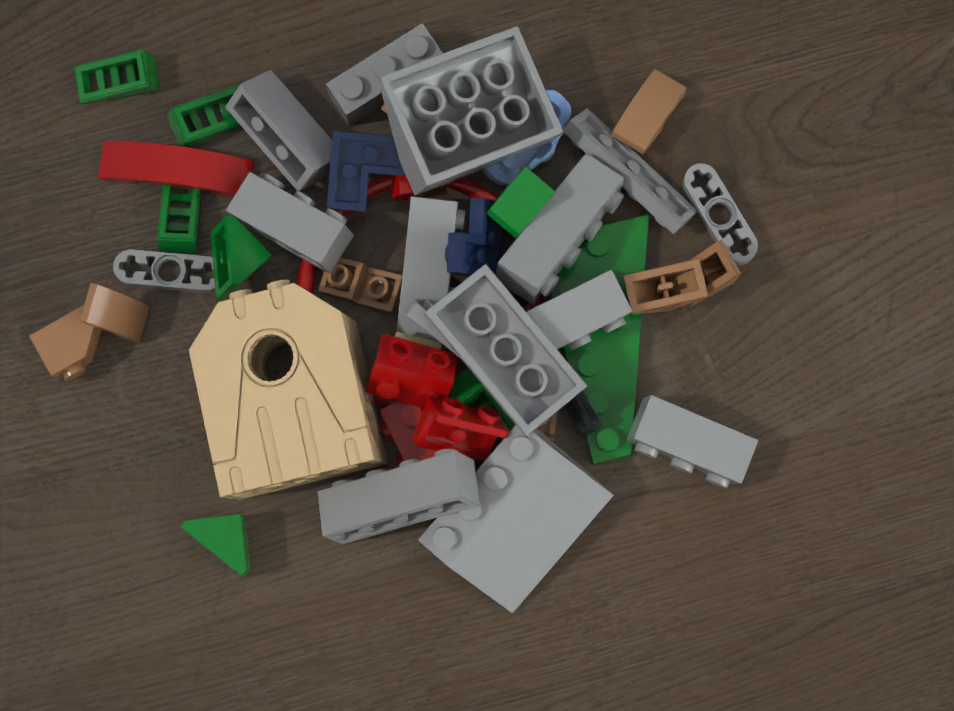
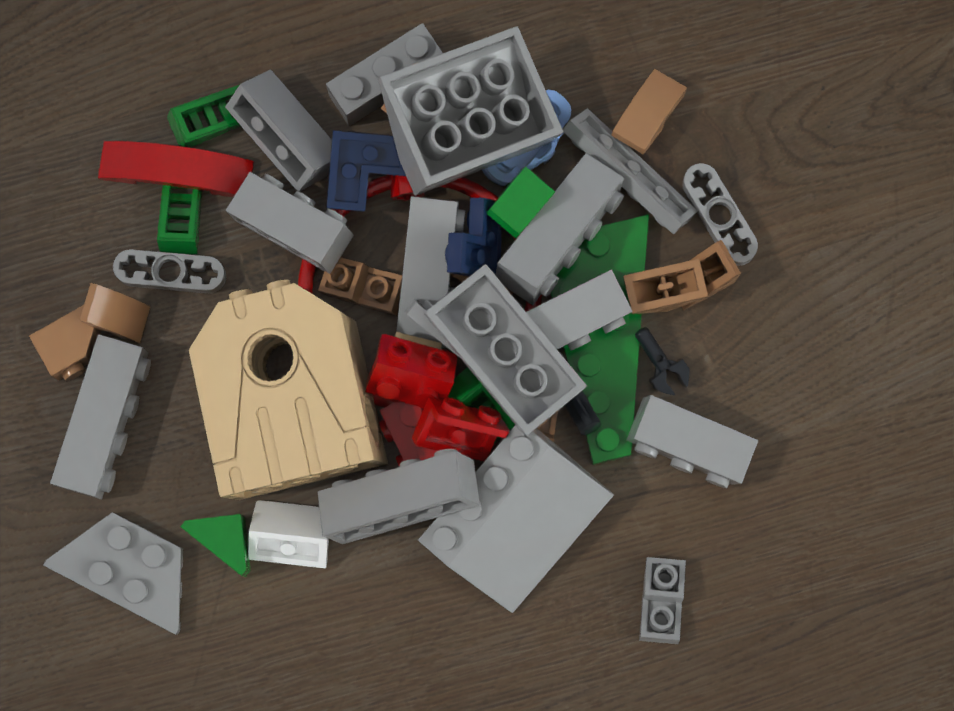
green slope [74,49,160,104] -> none
green slope [211,214,272,301] -> none
none -> light grey wing [43,512,183,635]
none -> light grey brick [50,334,151,500]
none -> white panel [248,500,329,568]
none -> black bar [635,327,690,395]
none -> light grey slope [639,557,686,644]

